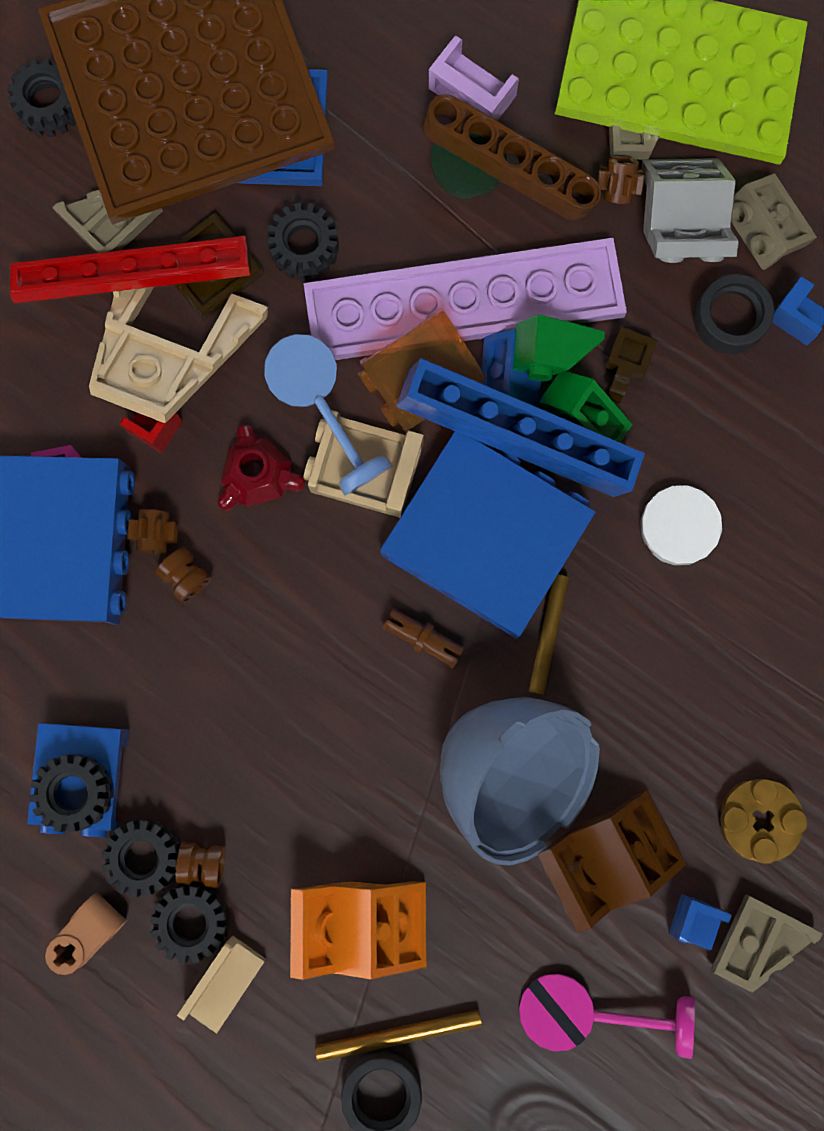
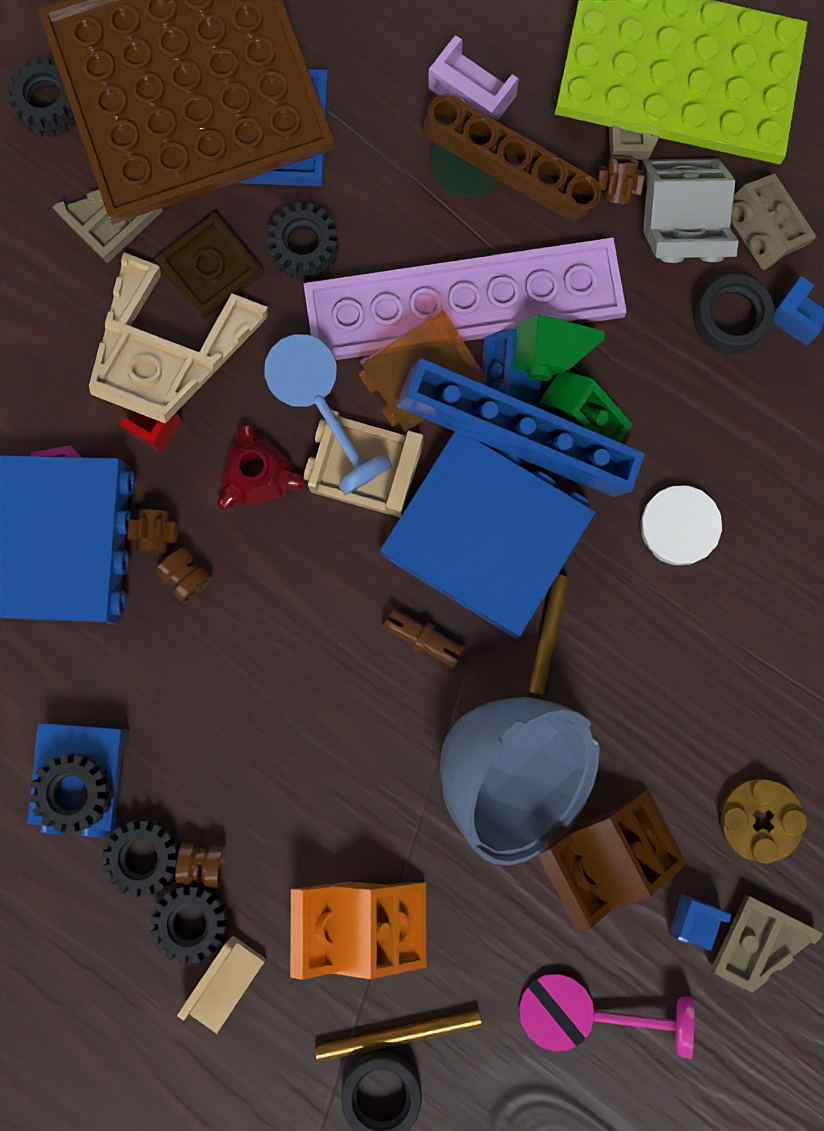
red tile [10,236,250,303] -> none
nougat piece [45,892,127,975] -> none
dark brown plate [605,327,658,404] -> none

